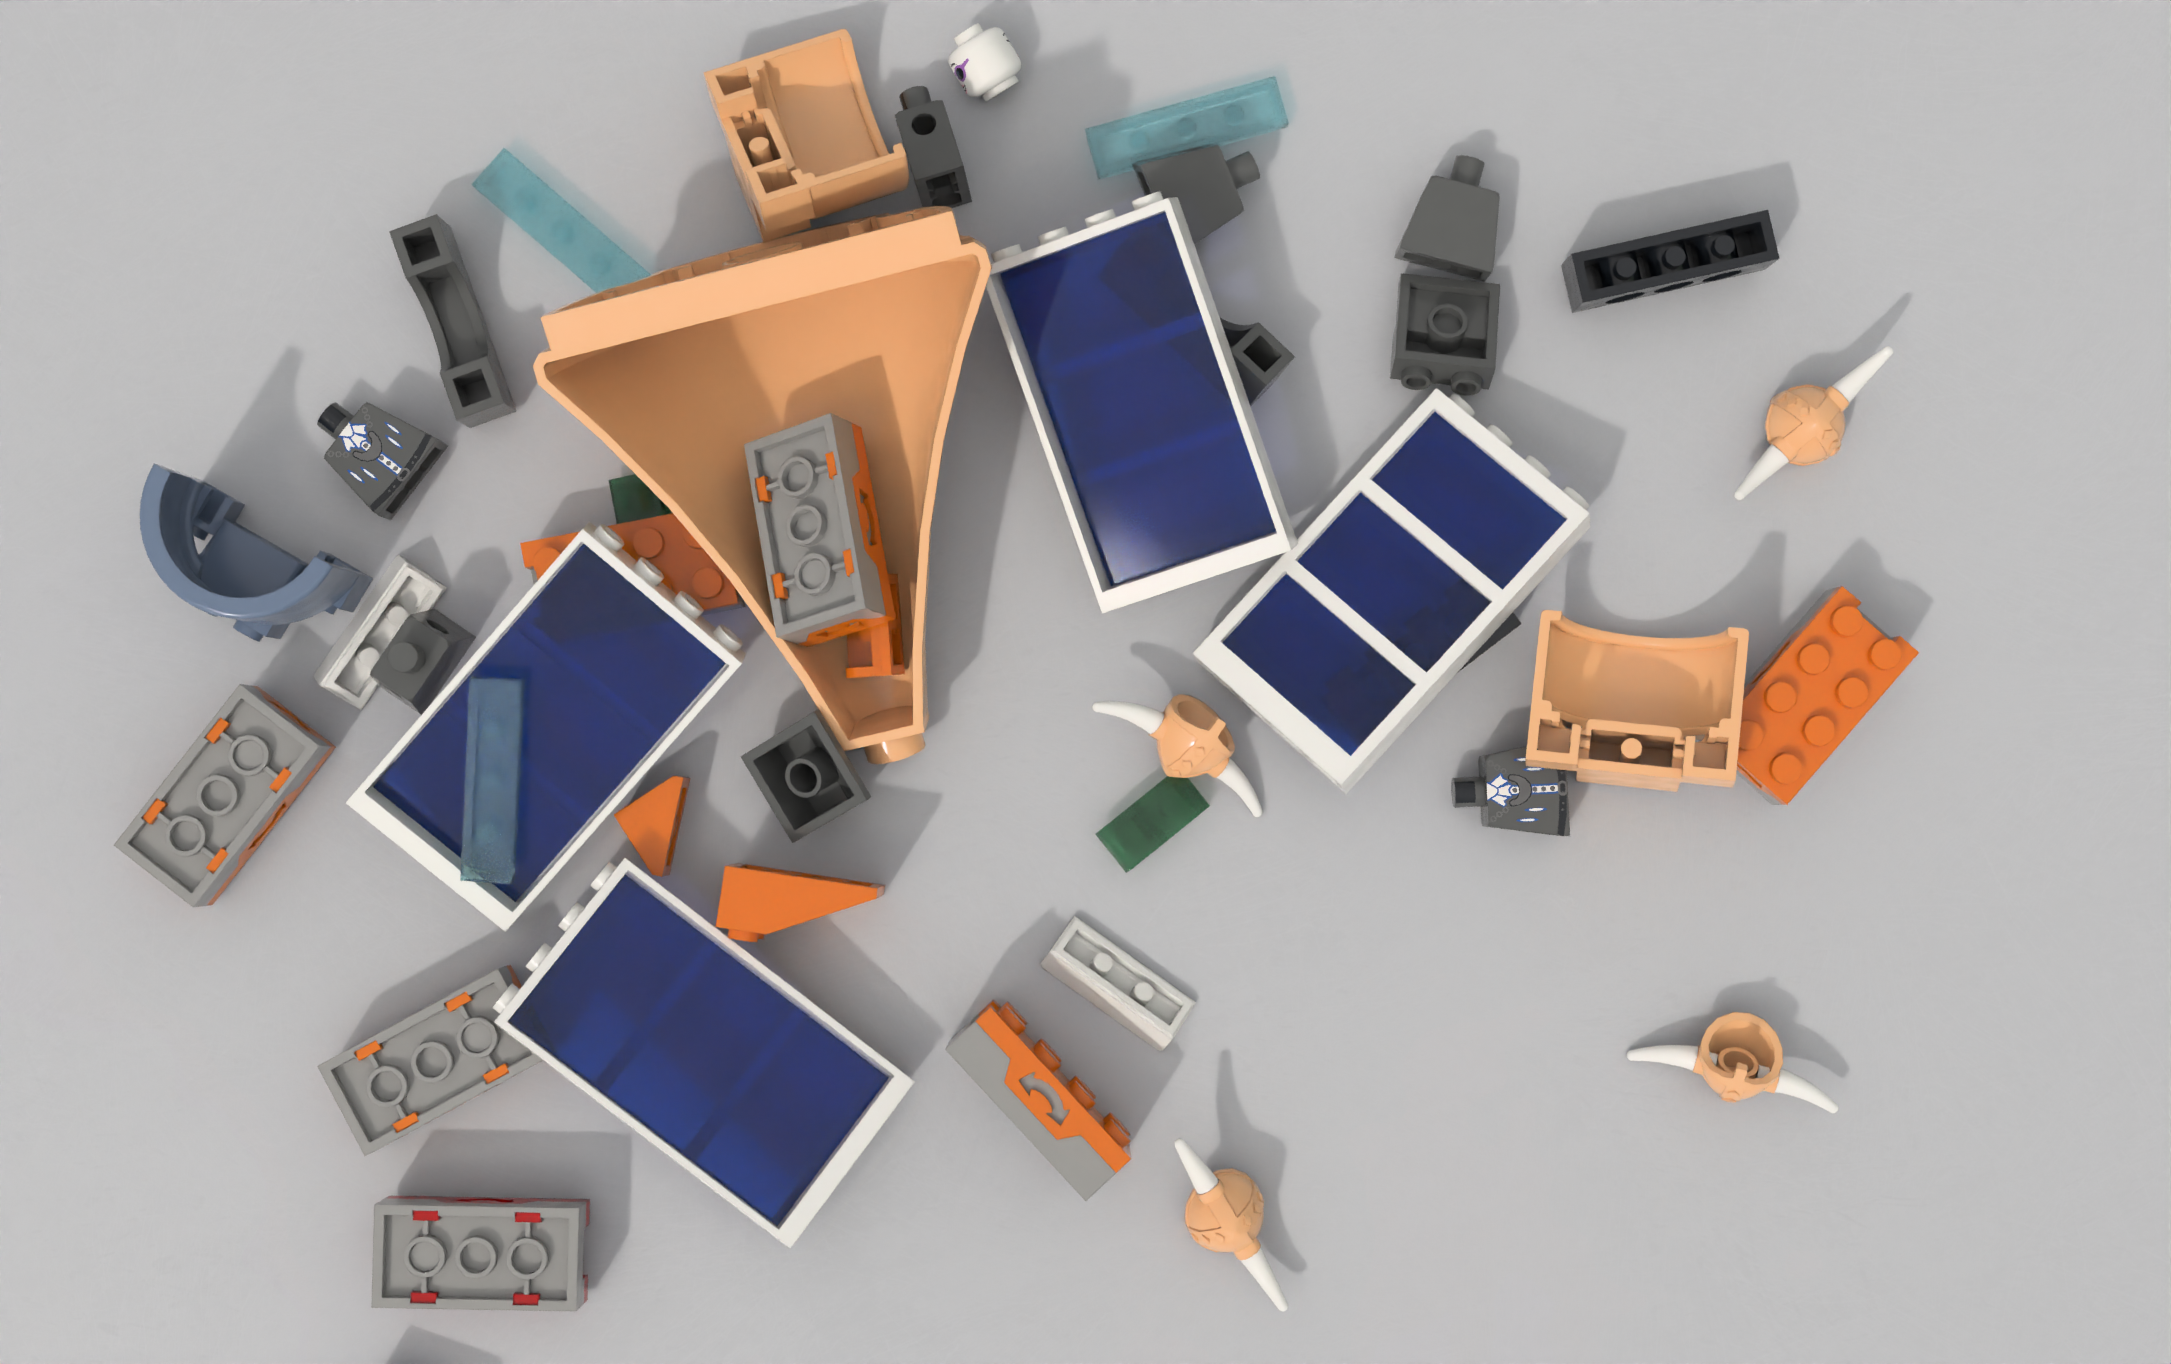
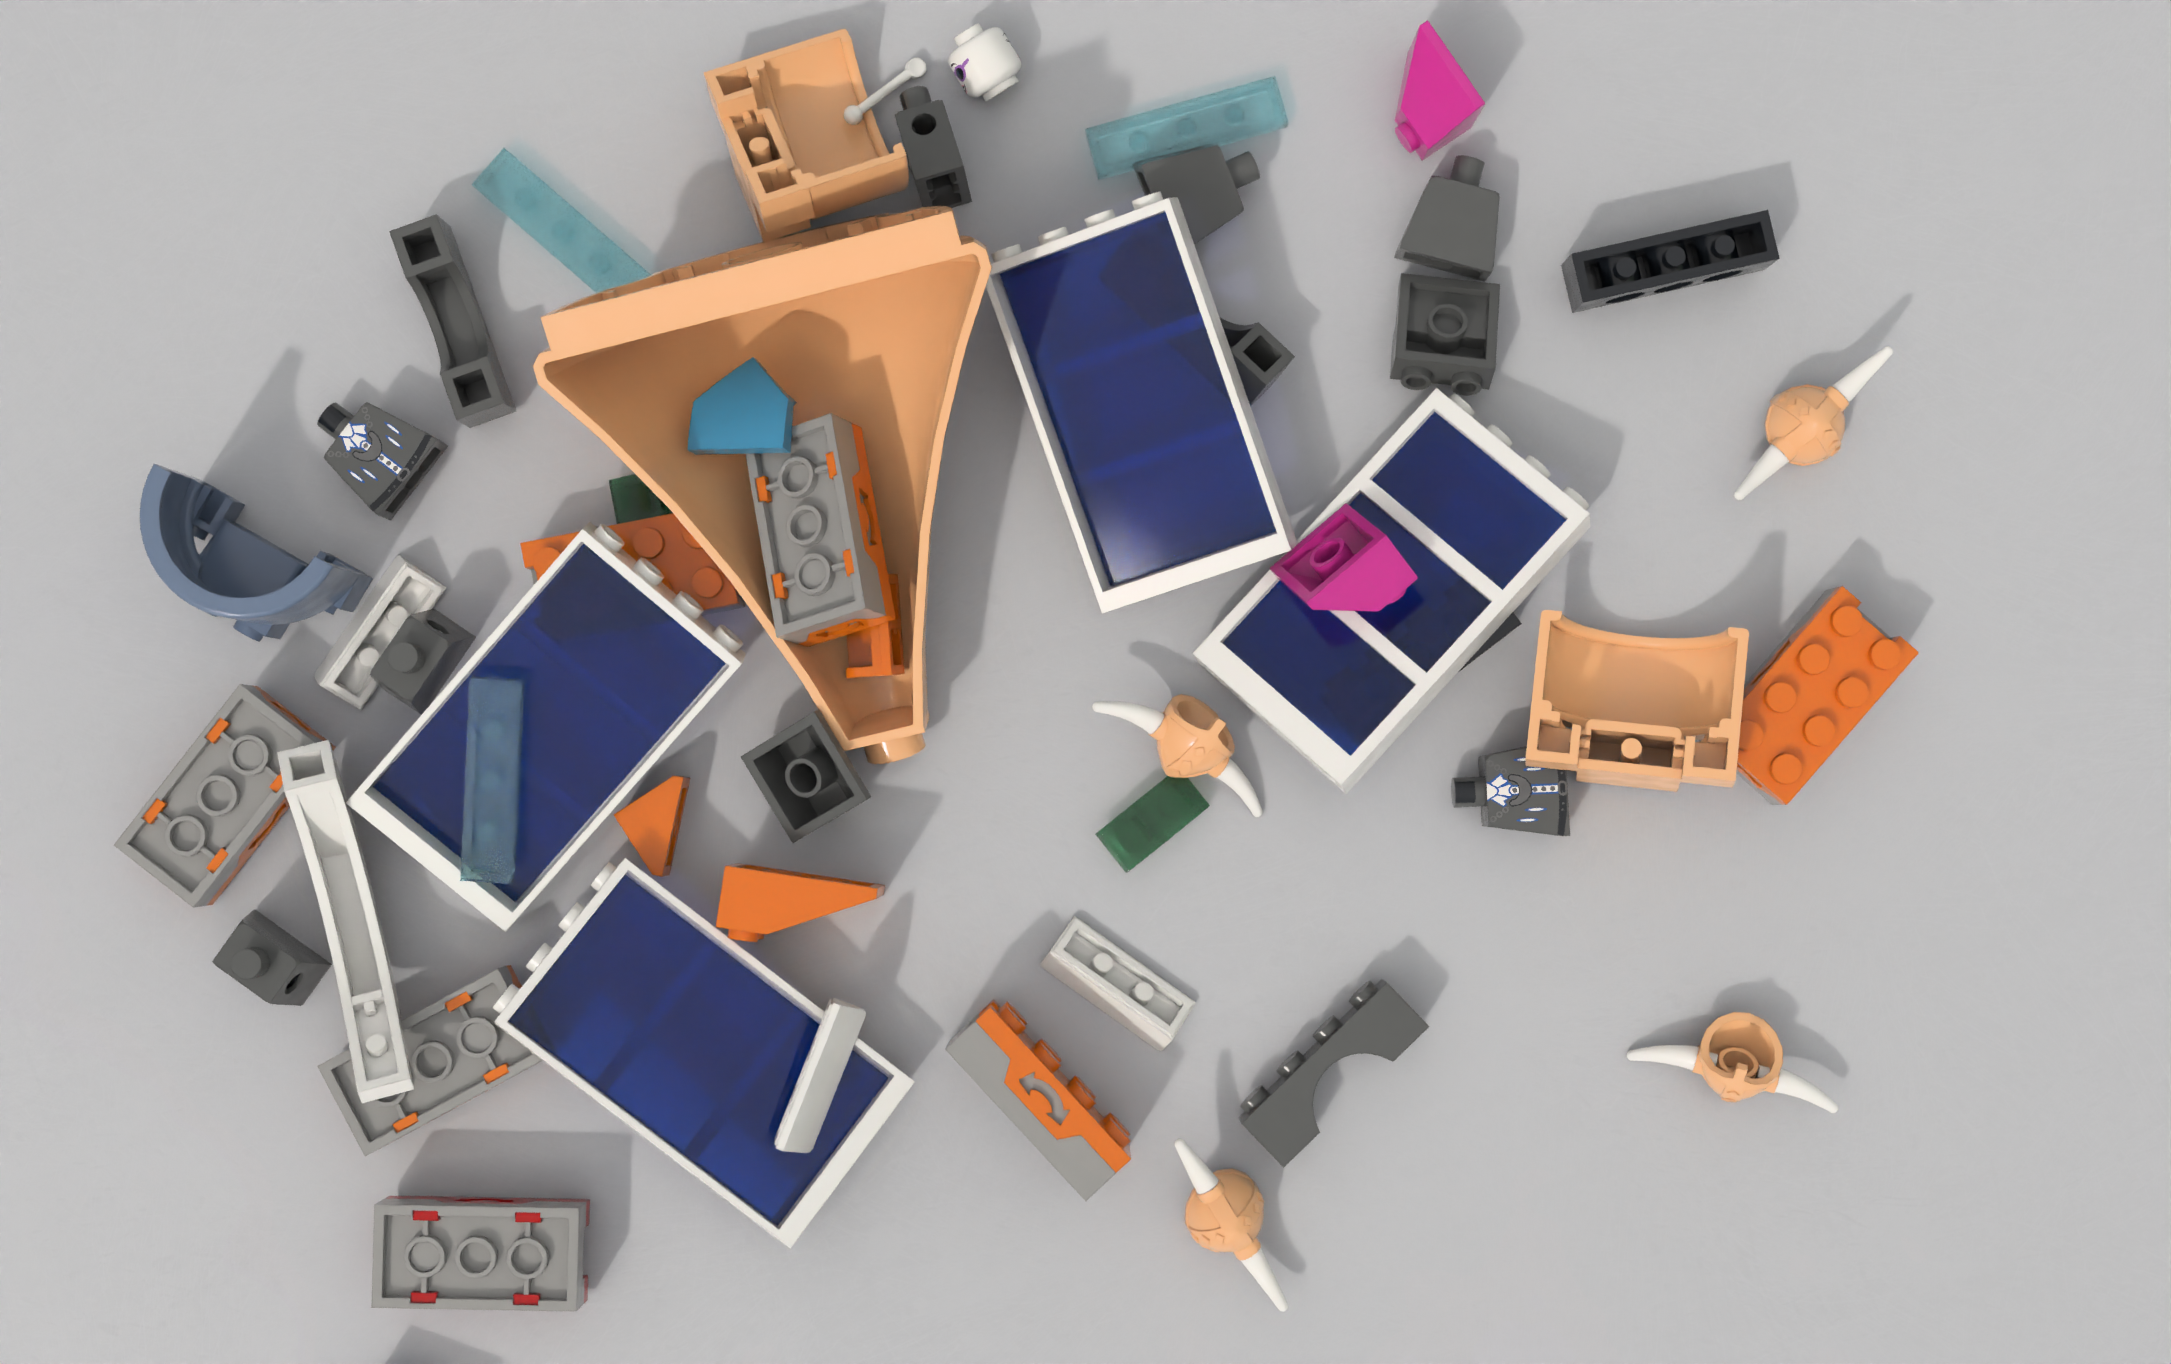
none -> dark grey torso [212,910,332,1006]
none -> white arch [277,740,414,1103]
none -> dark azure slope [687,357,797,455]
none -> white slope [774,997,866,1153]
none -> white hinge [843,58,926,125]
none -> dark grey arch [1239,979,1429,1168]
none -> dark pink slope [1269,503,1418,611]
none -> dark pink slope [1395,20,1485,161]

